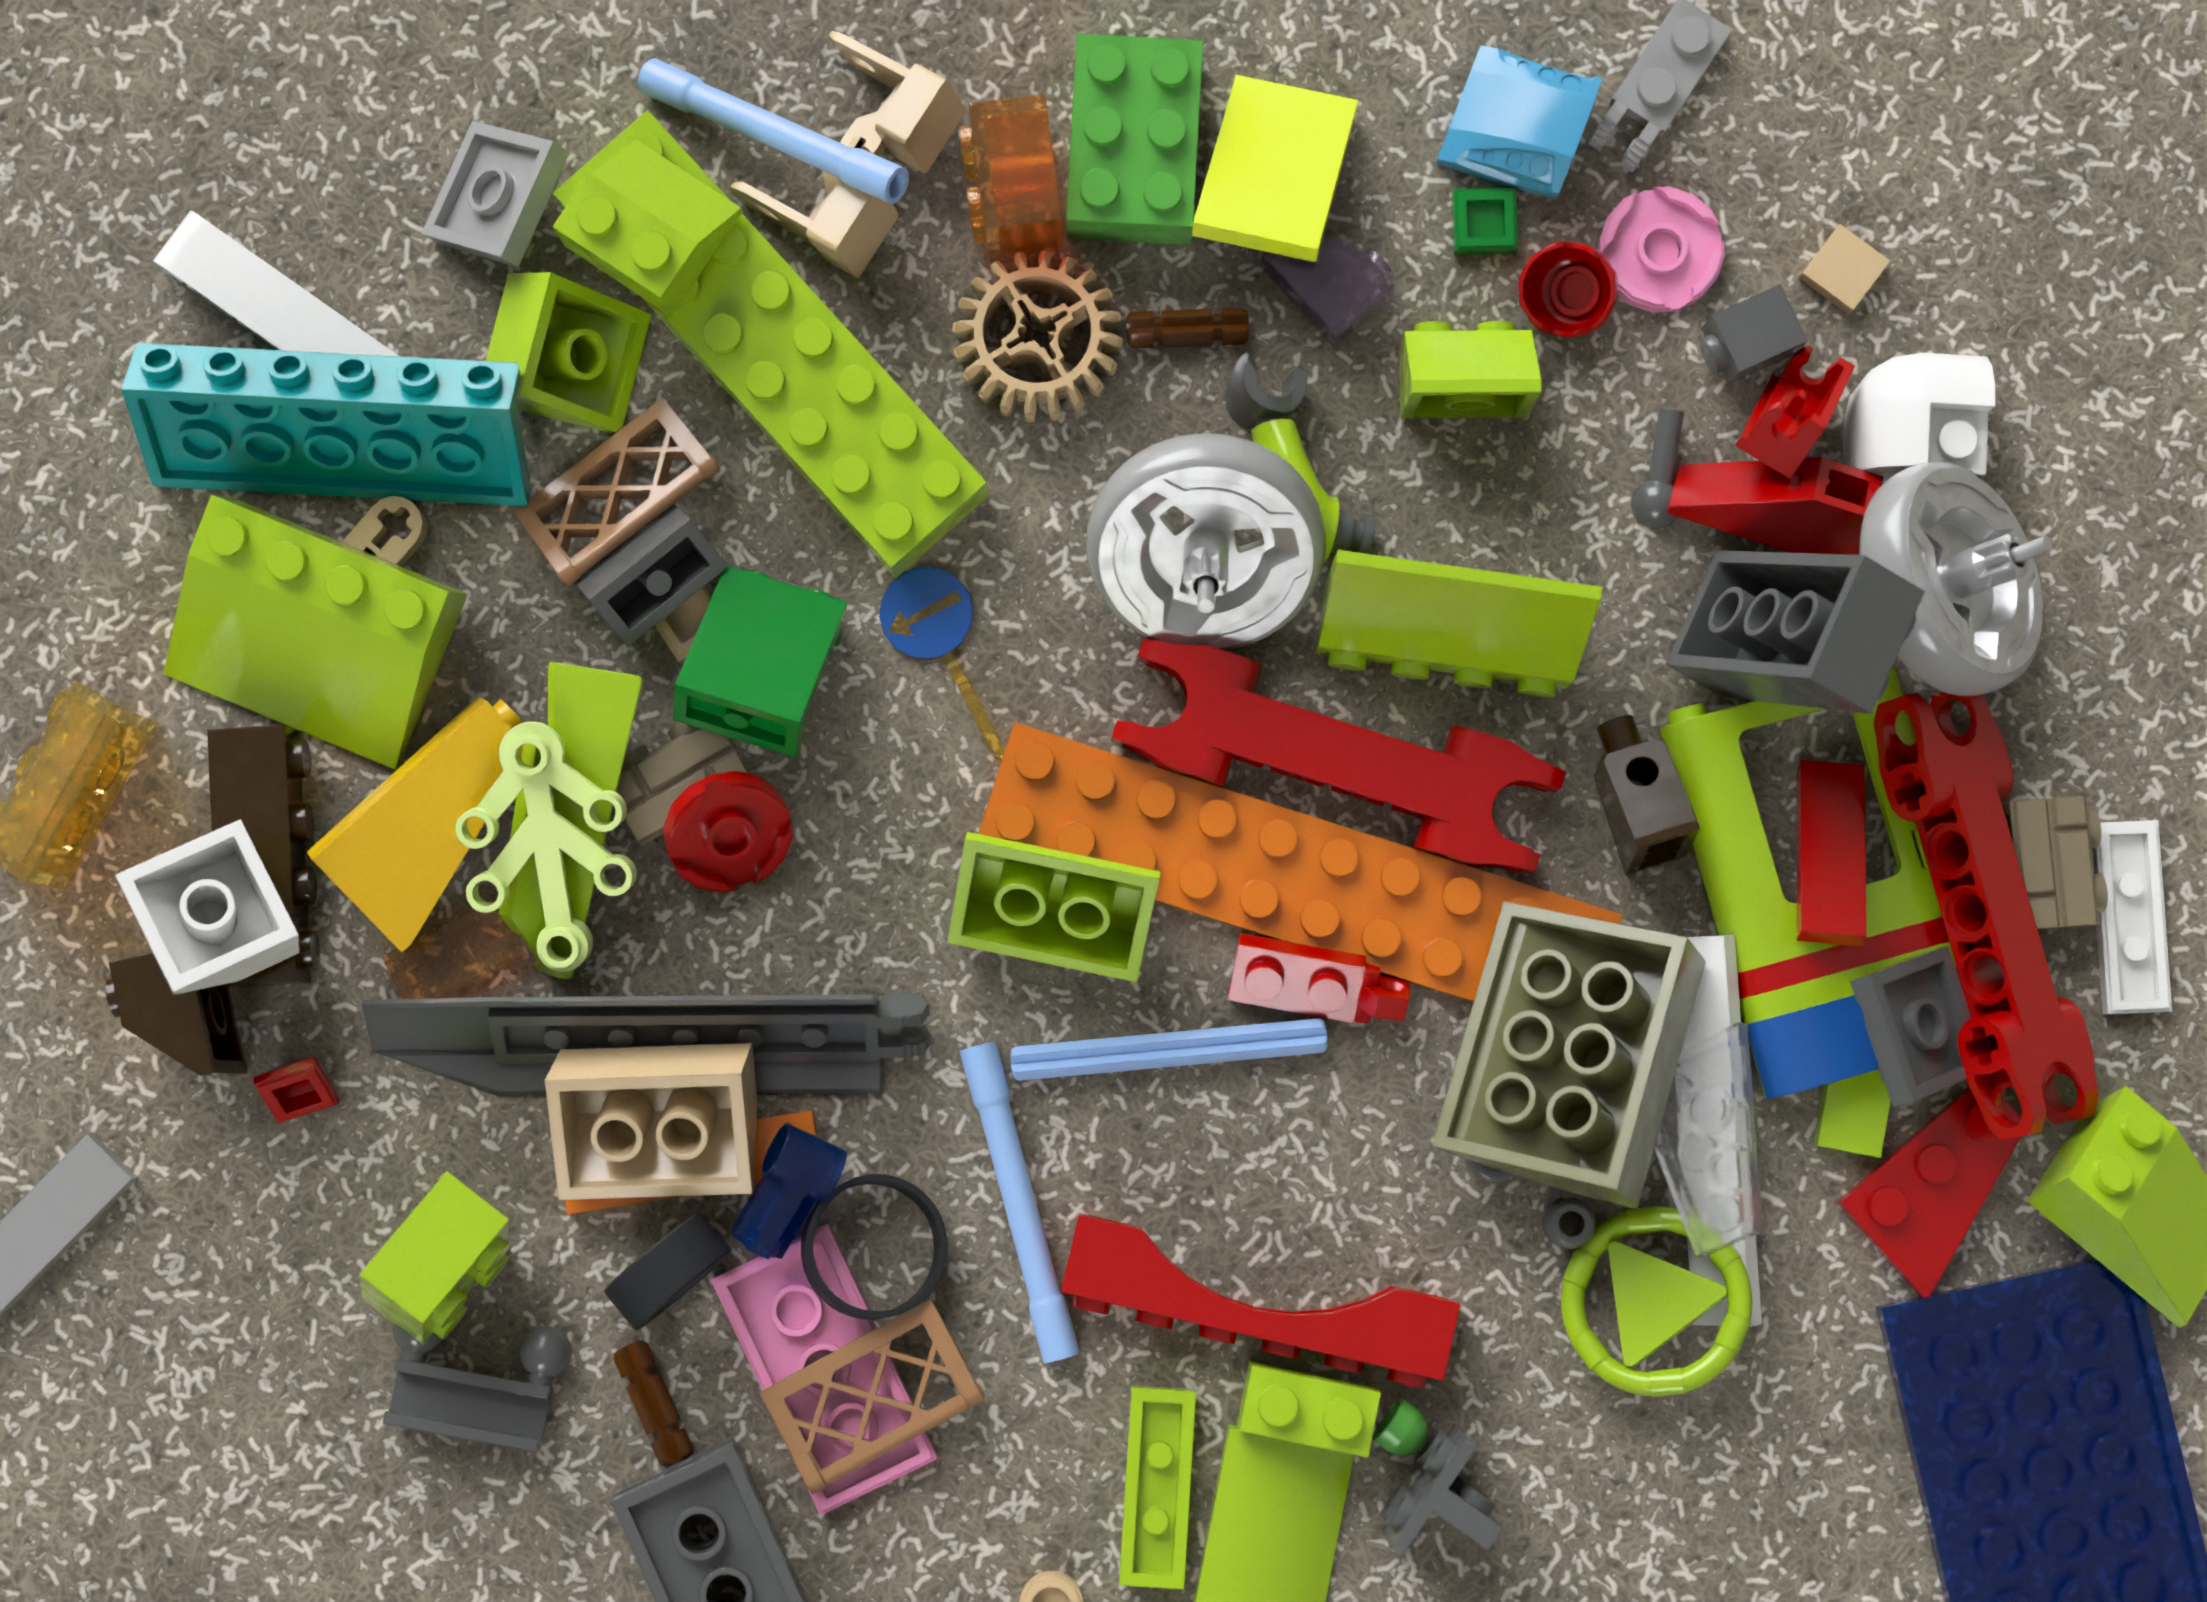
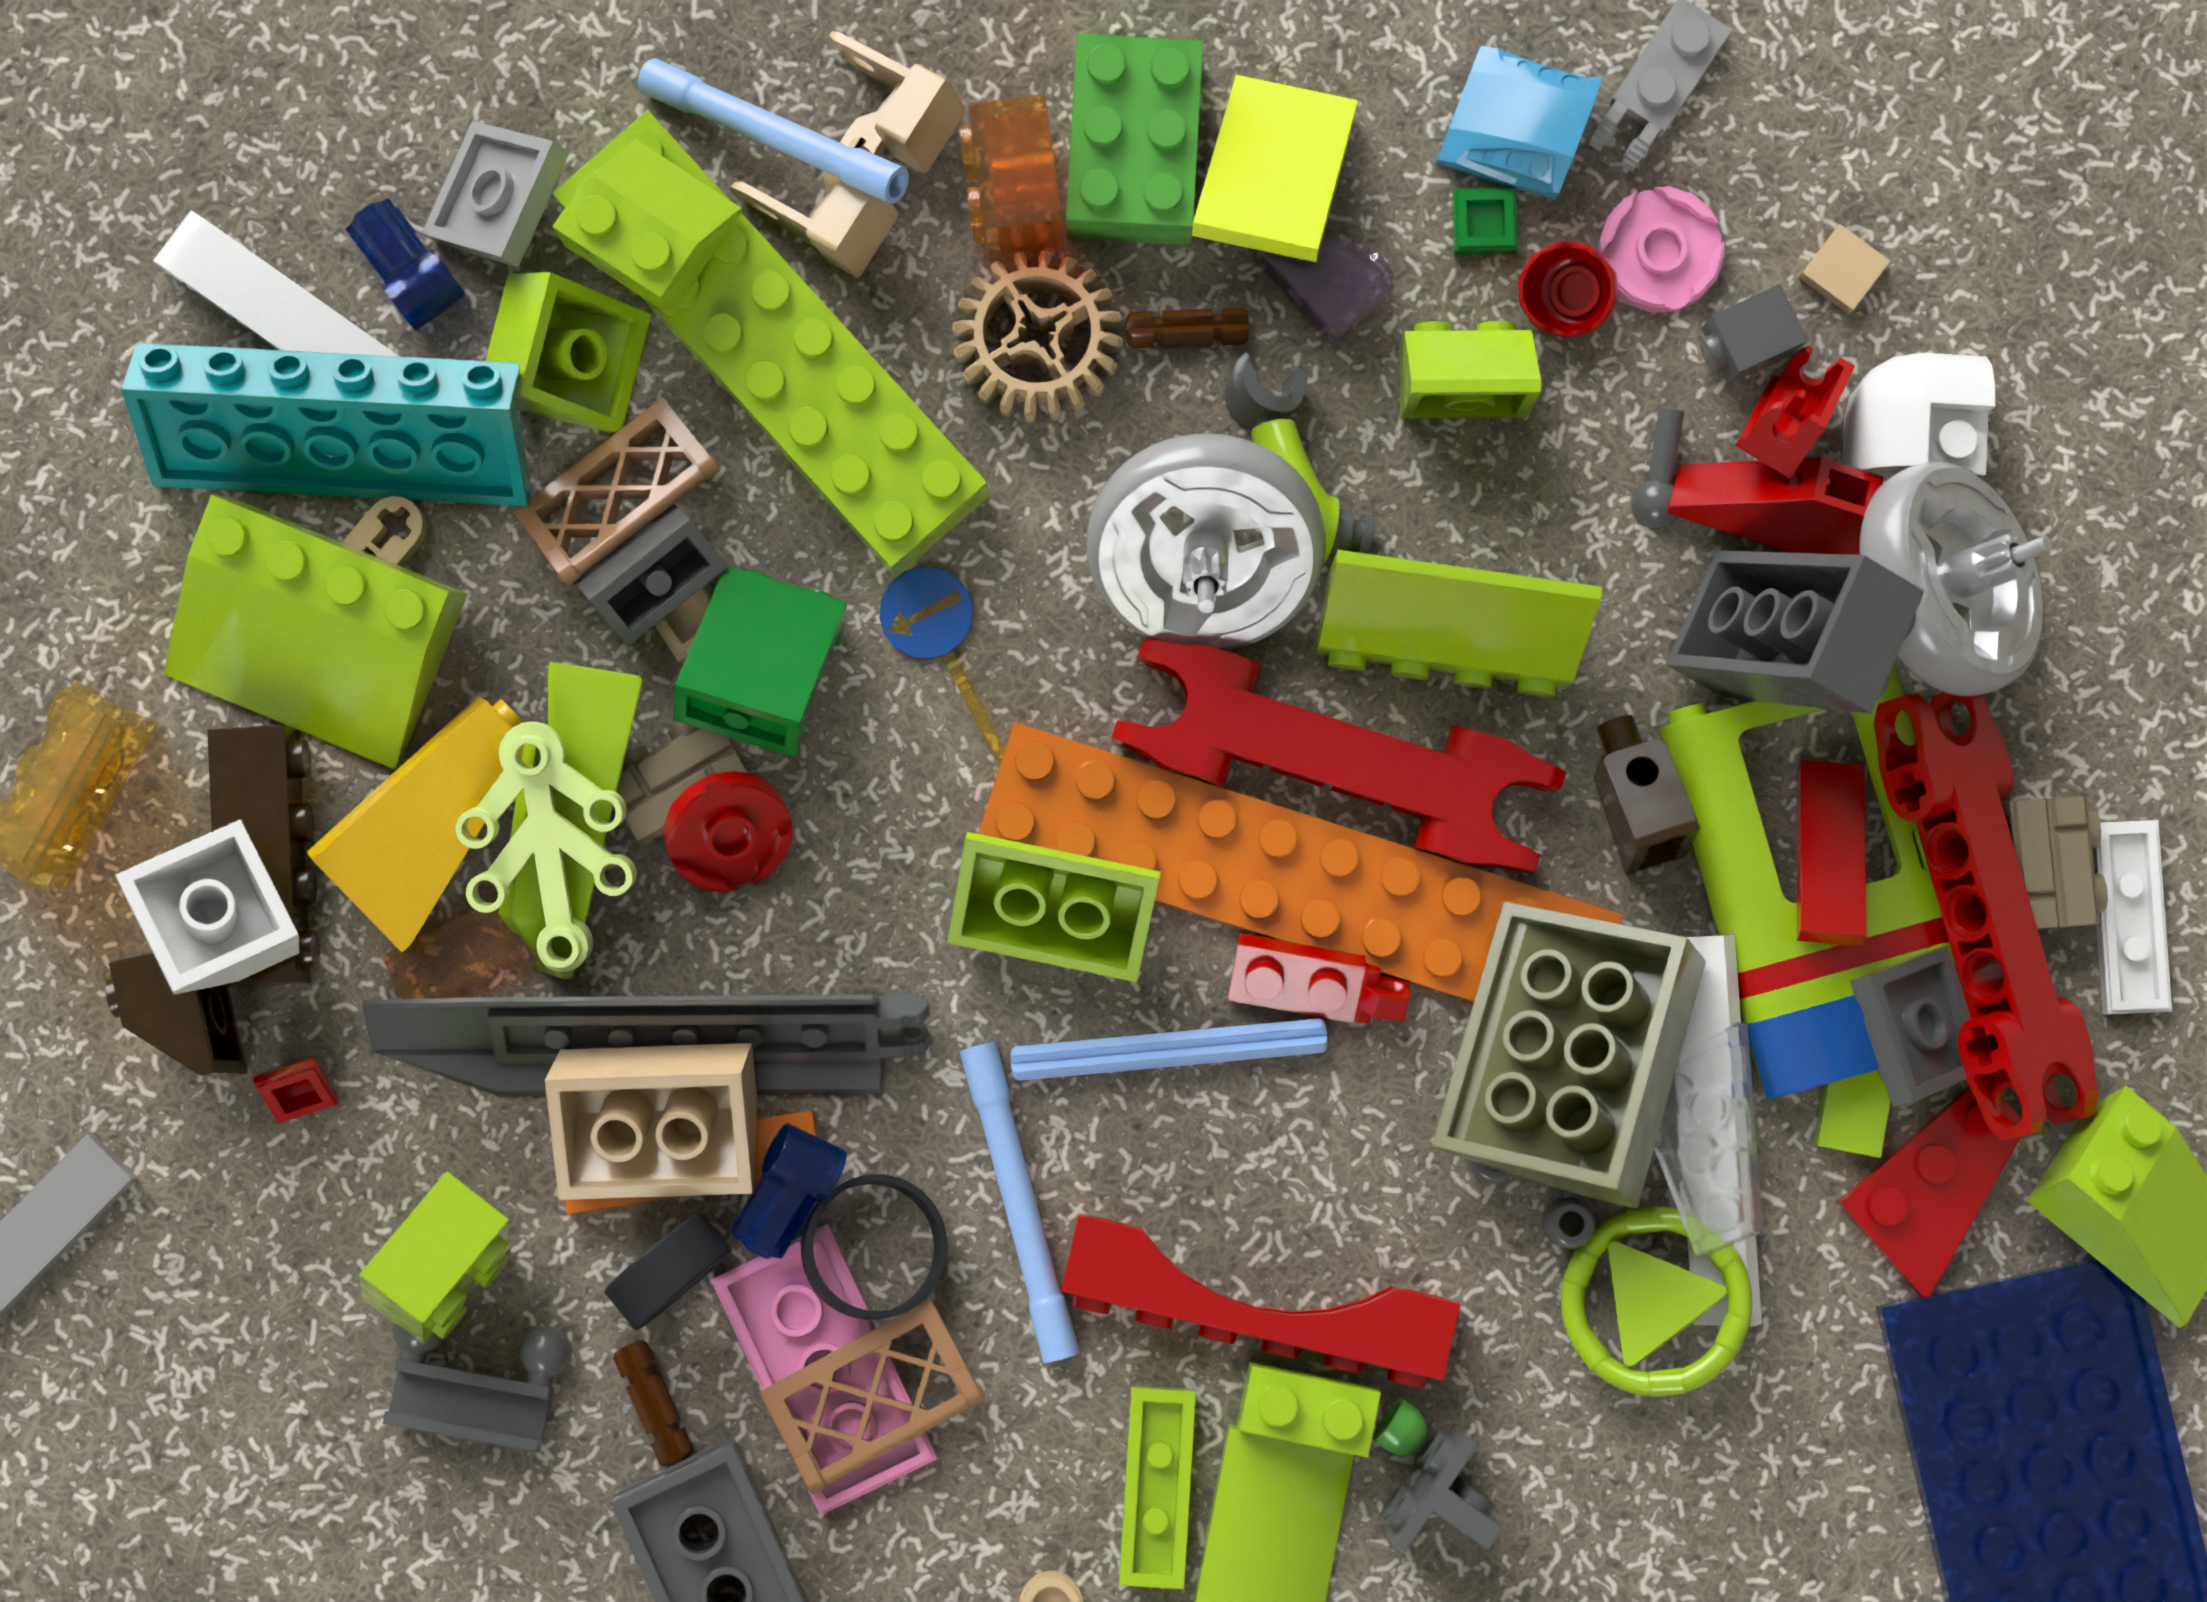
none -> clear blue piece [345,198,467,332]

